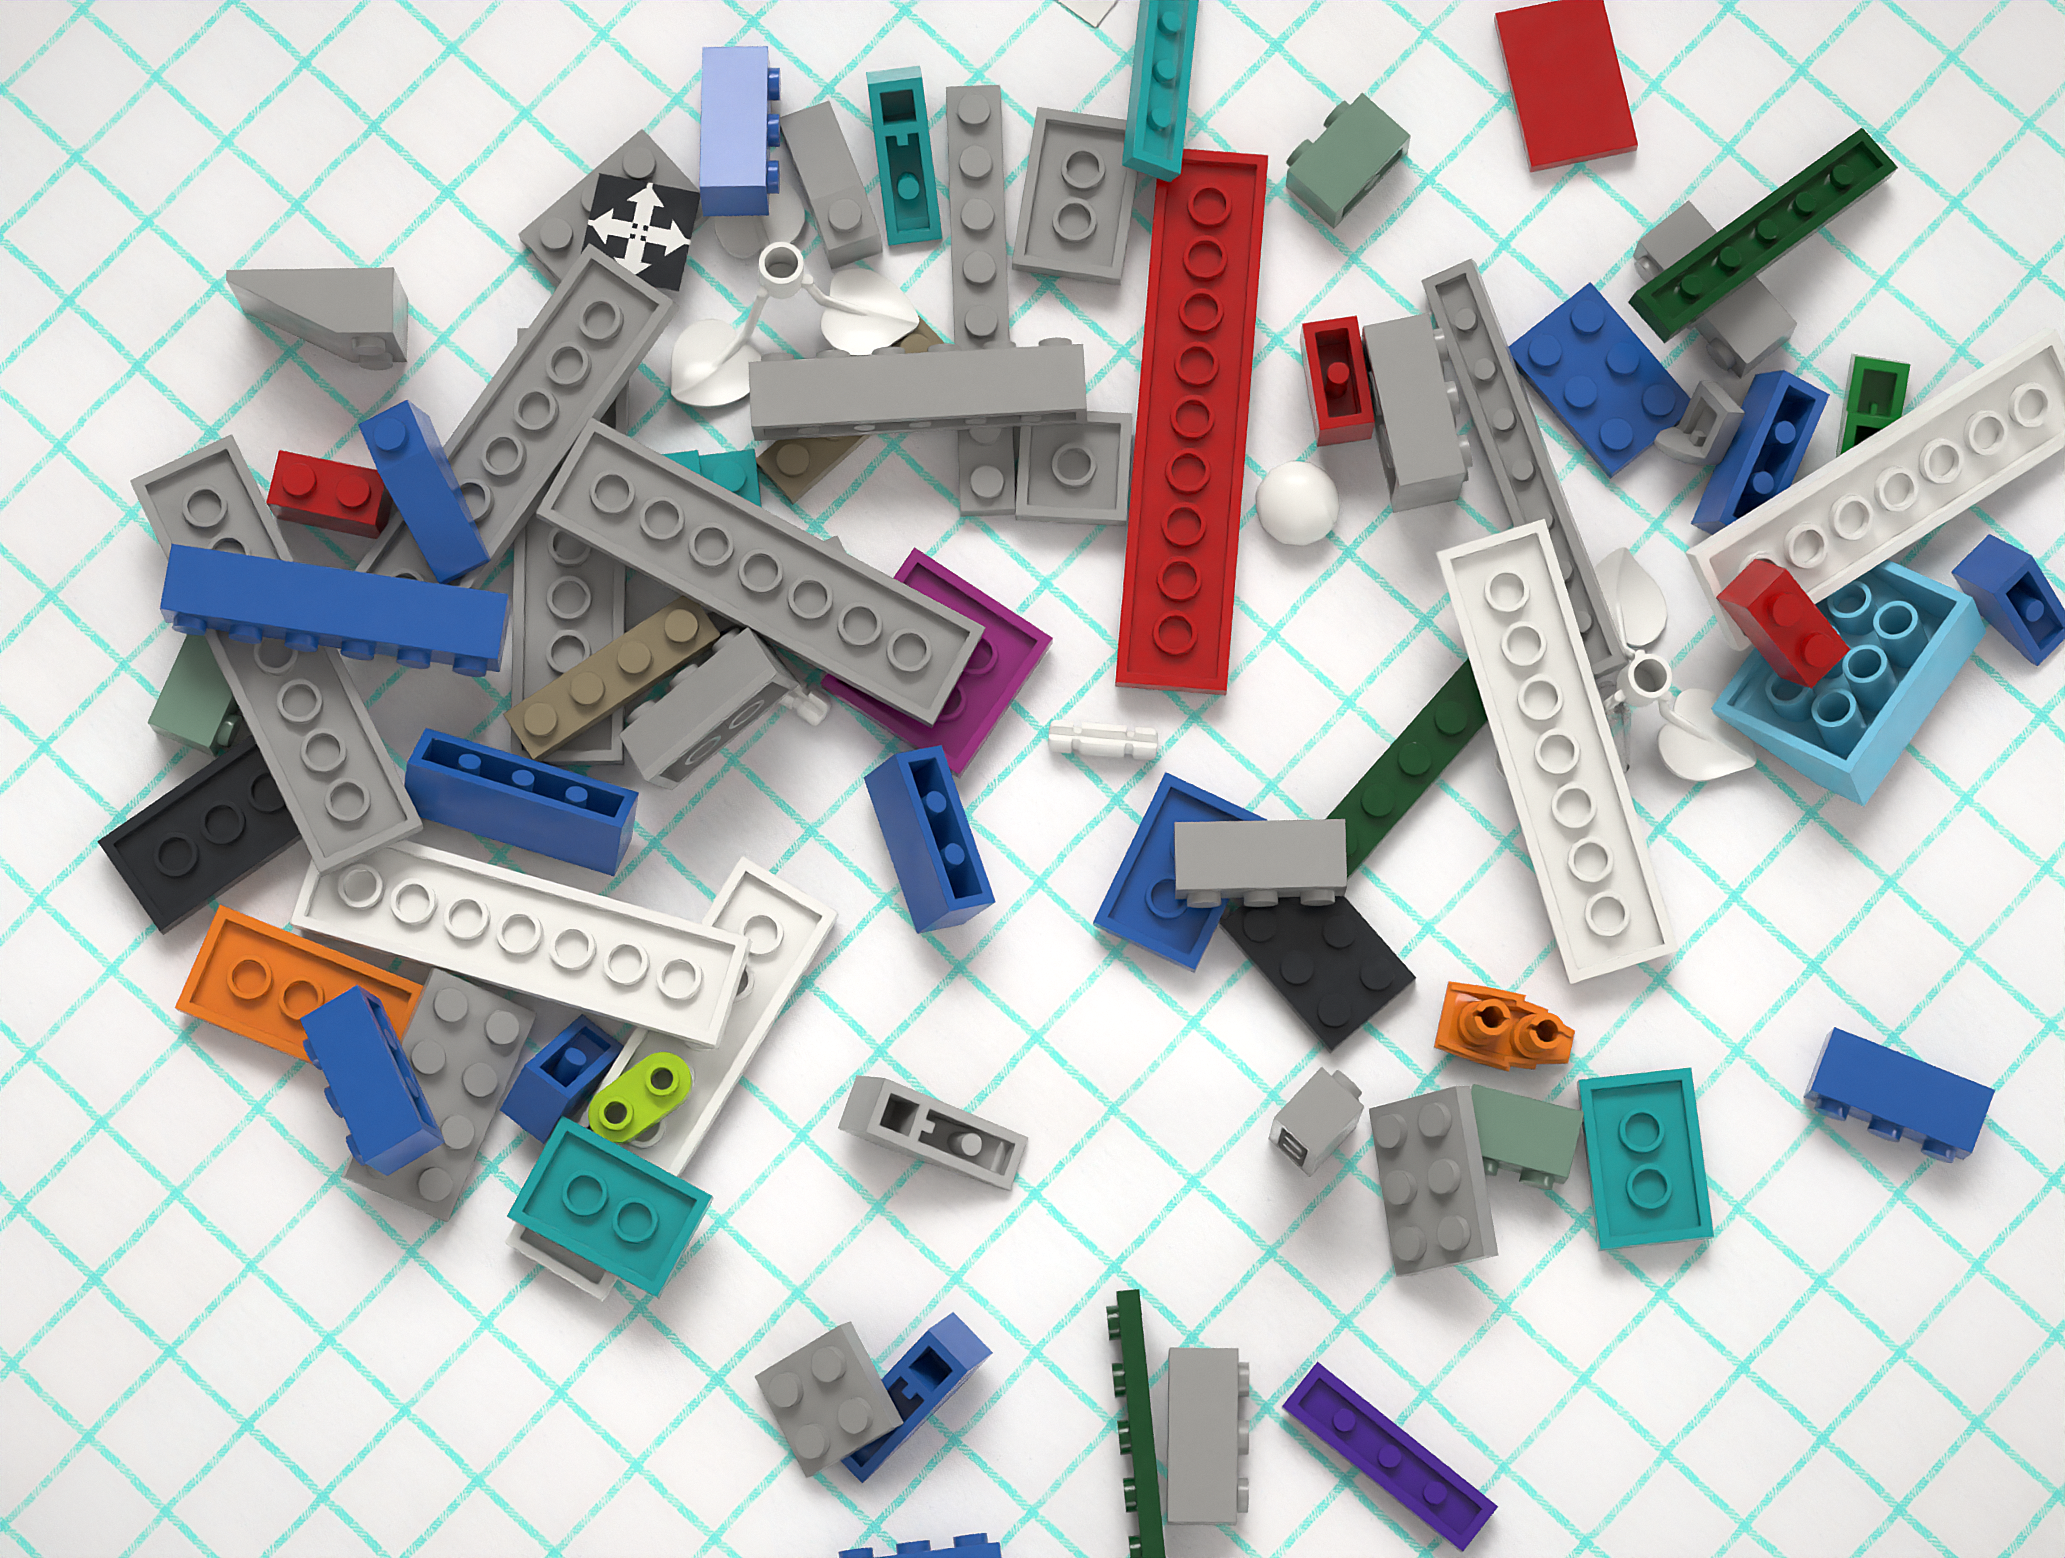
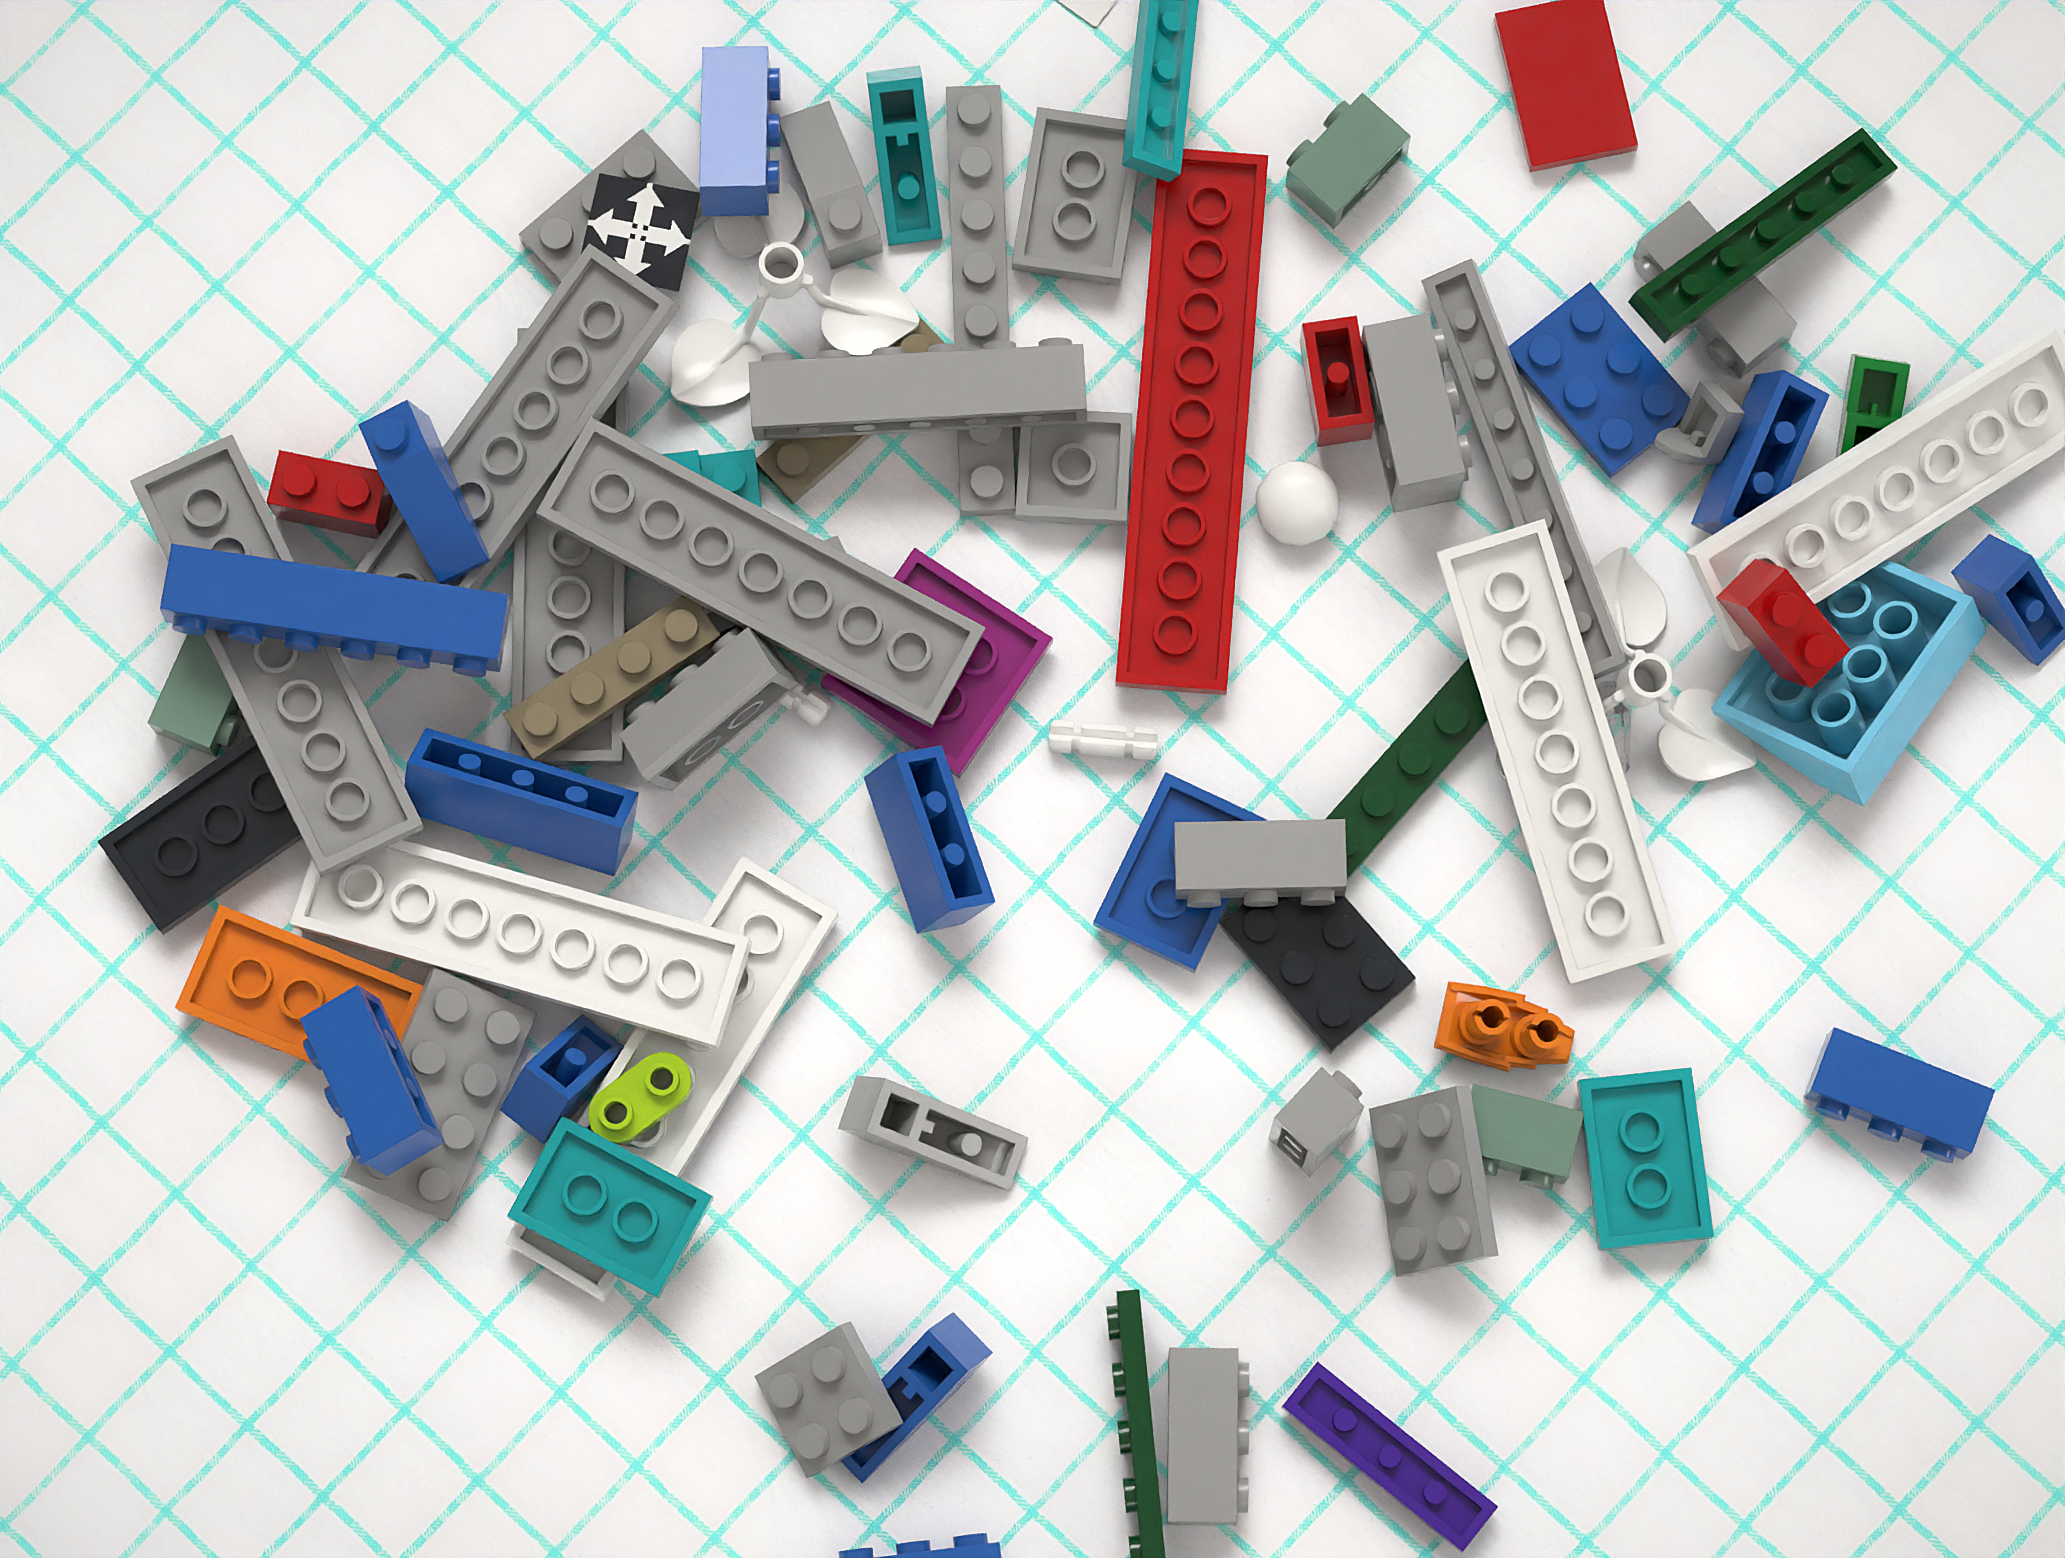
light grey slope [226,267,408,370] -> none

